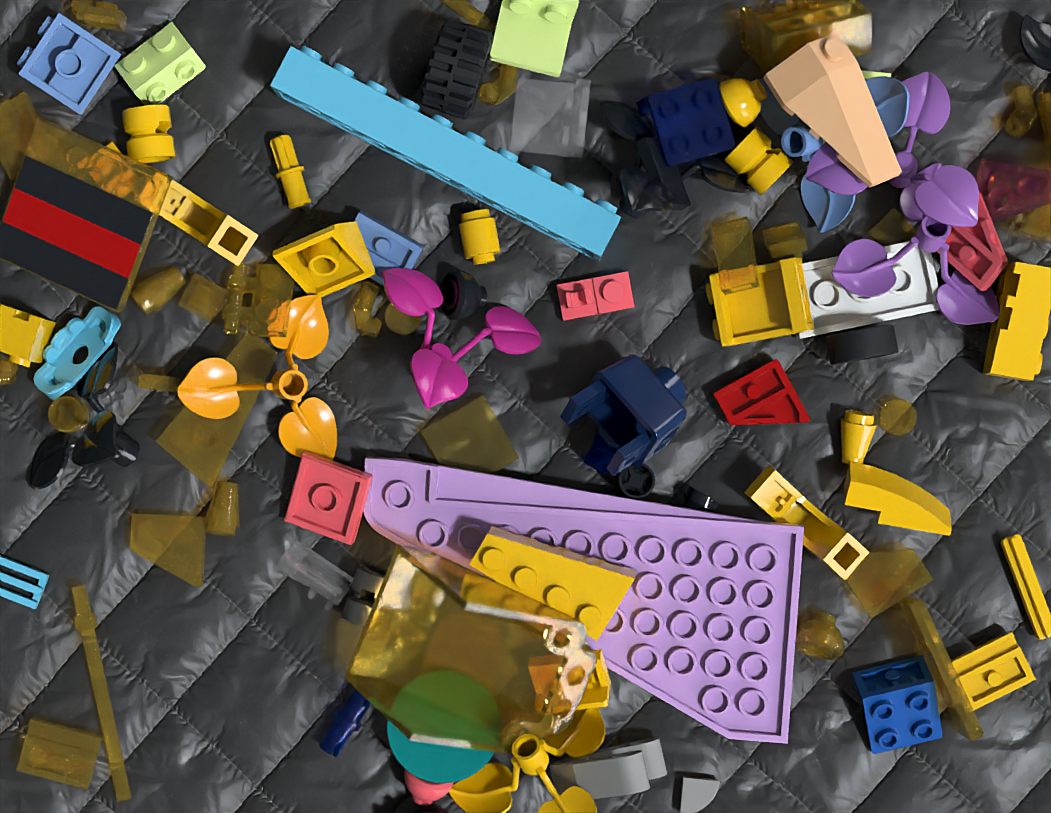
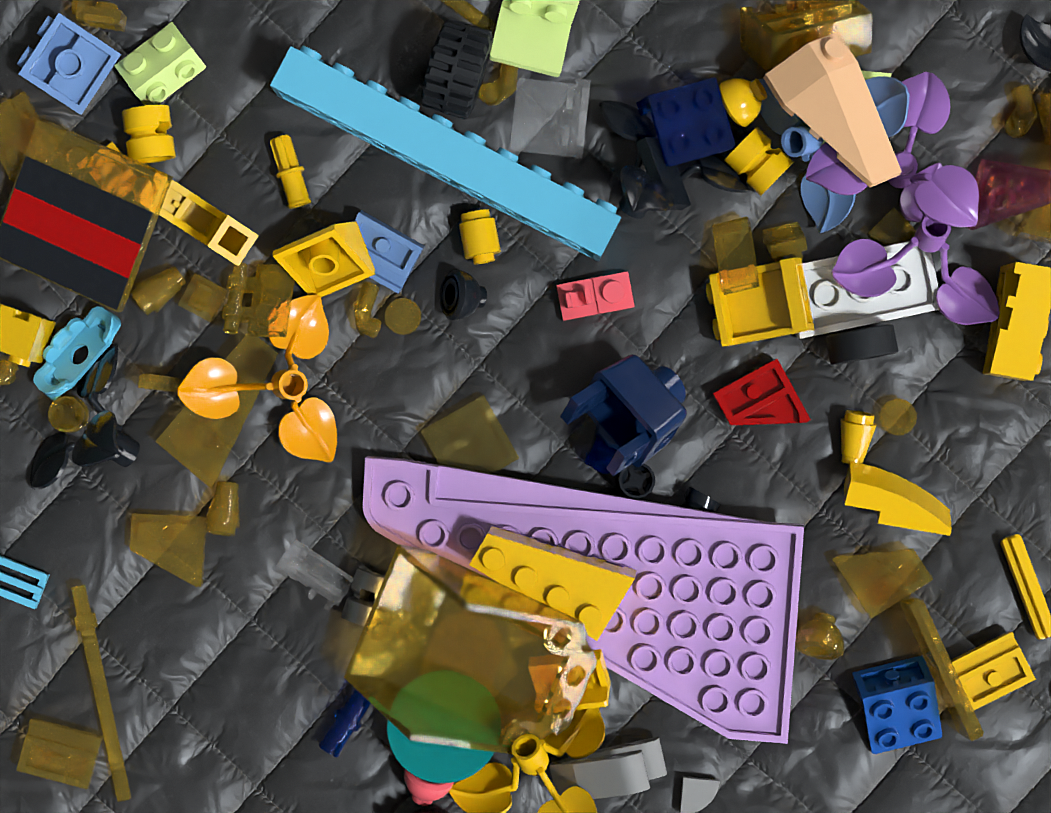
coral plate [284,451,373,545] -> none
dark pink plant [381,268,542,409] -> none
yellow arch [744,465,869,580] -> none
coral wing [937,192,1009,291] -> none

